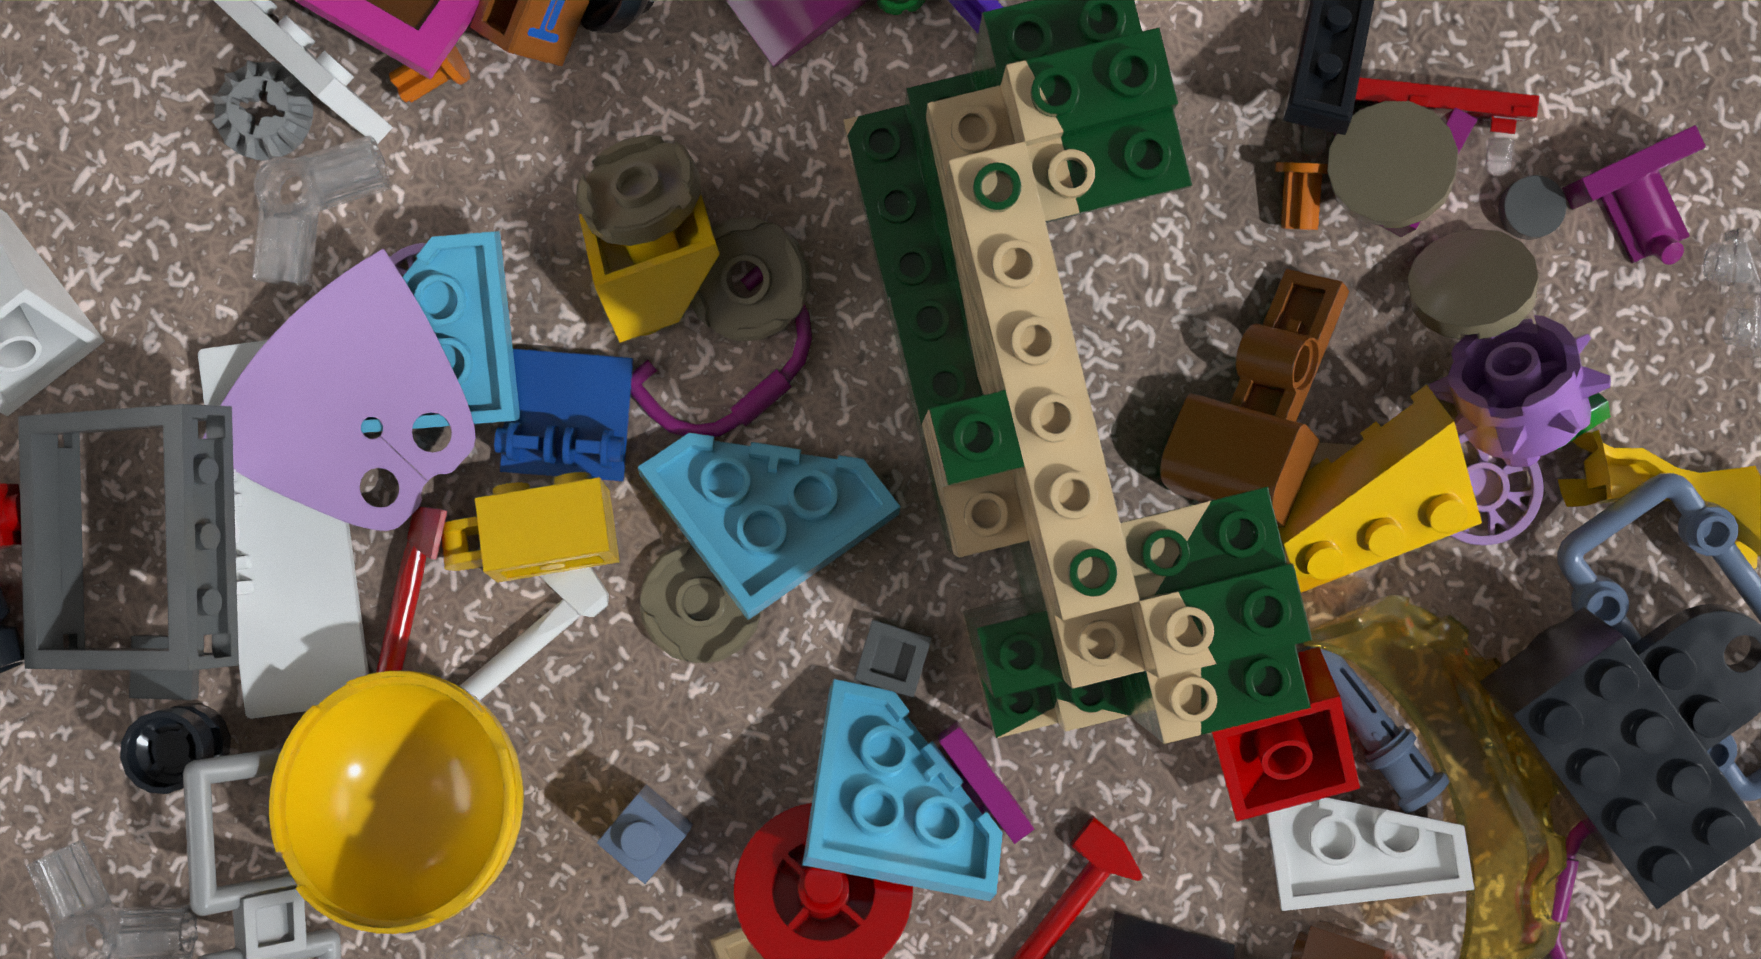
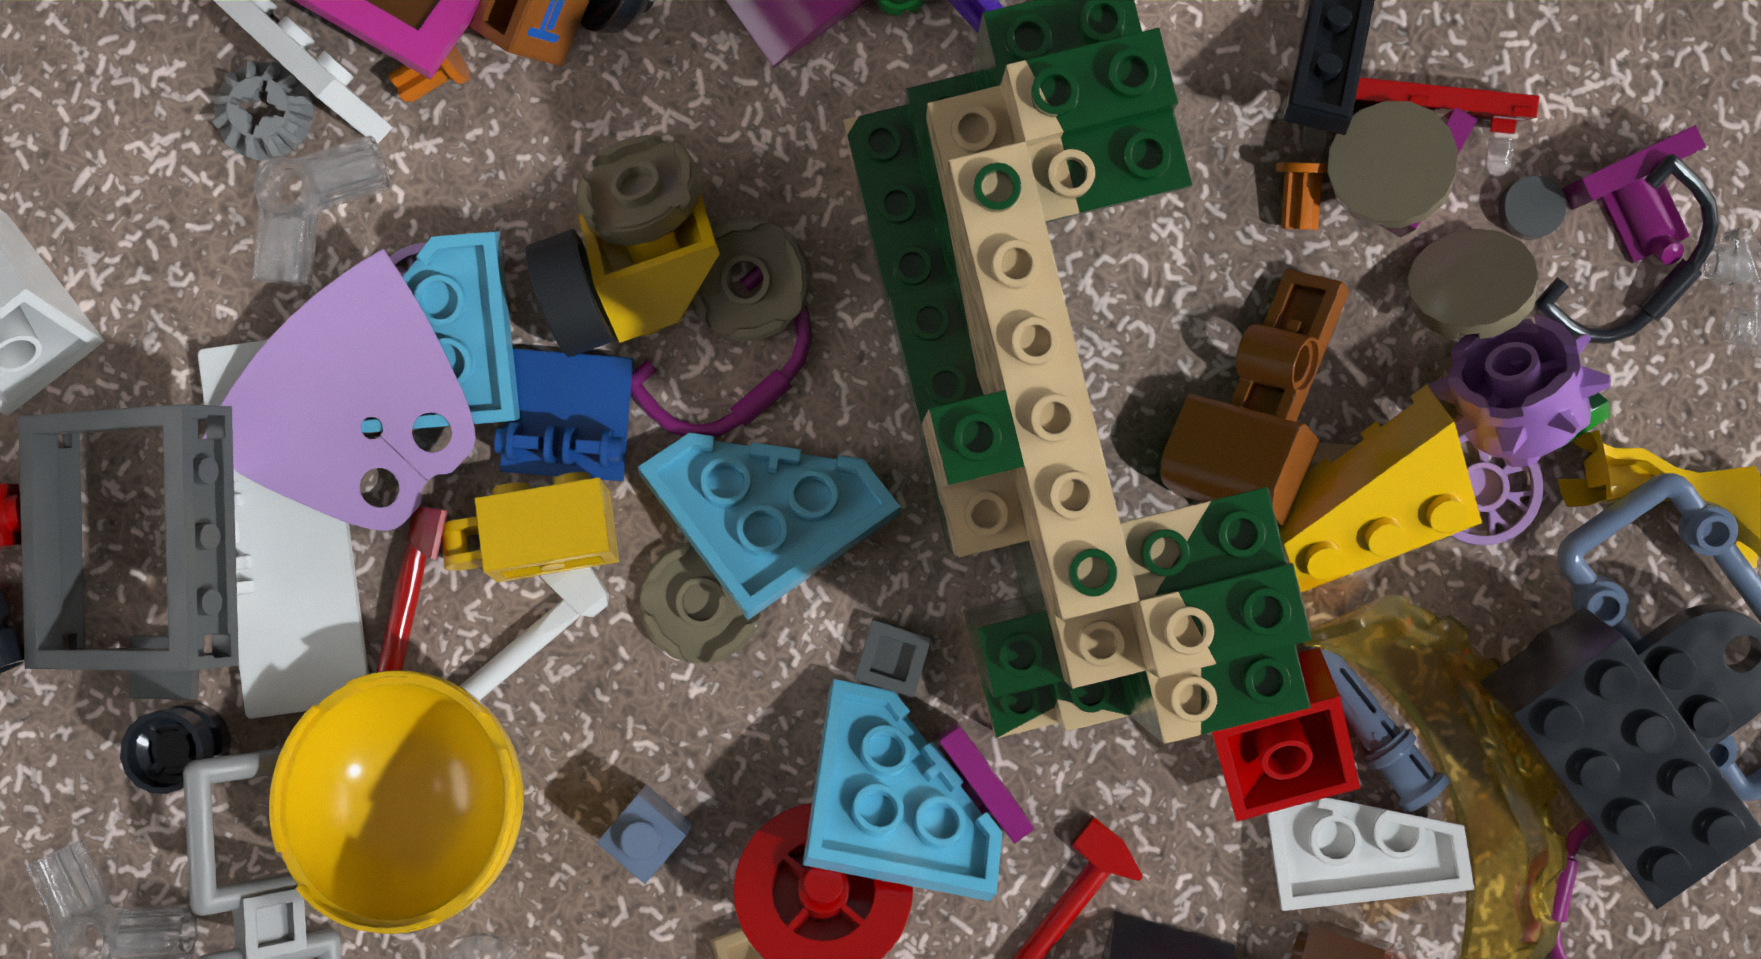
none -> black tyre [525,229,616,357]
none -> black piece [1535,154,1719,344]

